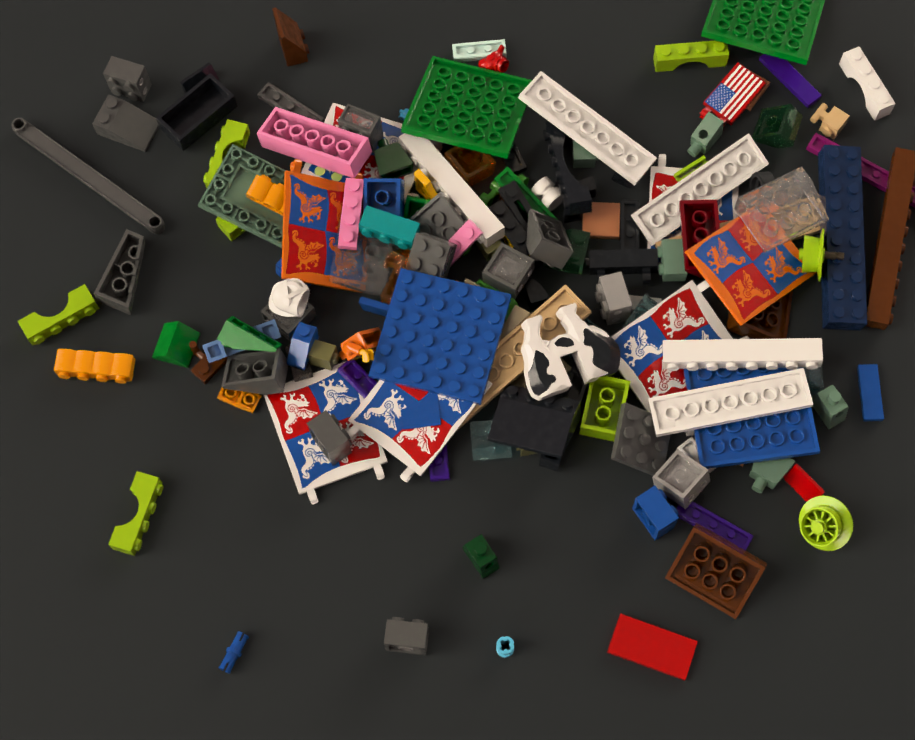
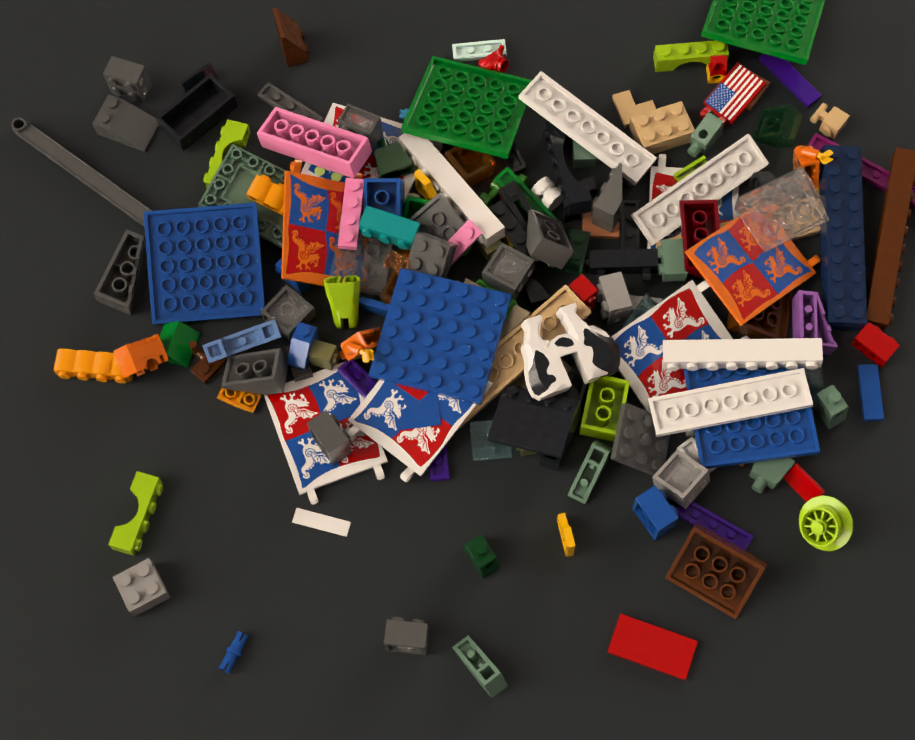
lime arch [18,284,99,346] -> none
green slope [217,316,282,352] -> none
white helmet [269,278,310,317] -> none
medium azure bush [496,636,514,658] -> none
lime piece [799,228,844,282] -> none
white arch [839,46,895,121] -> none
none -> light grey piece [112,558,170,617]
none -> orange piece [113,334,169,378]
none -> blue plate [143,202,265,325]
none -> white sticker [292,508,351,537]
none -> lime piece [323,275,360,329]
none -> sand green slope [452,635,508,698]
none -> yellow tile [557,513,575,557]
none -> sand green slope [567,440,613,504]
none -> red brick [568,274,598,311]
none -> dark grey slope [591,162,622,233]
none -> tan tile [612,90,656,128]
none -> tan brick [629,101,695,154]
none -> red leg [706,55,727,84]
none -> medium lavender wedge [792,290,838,355]
none -> orange torso [793,145,833,194]
none -> red brick [851,322,900,368]

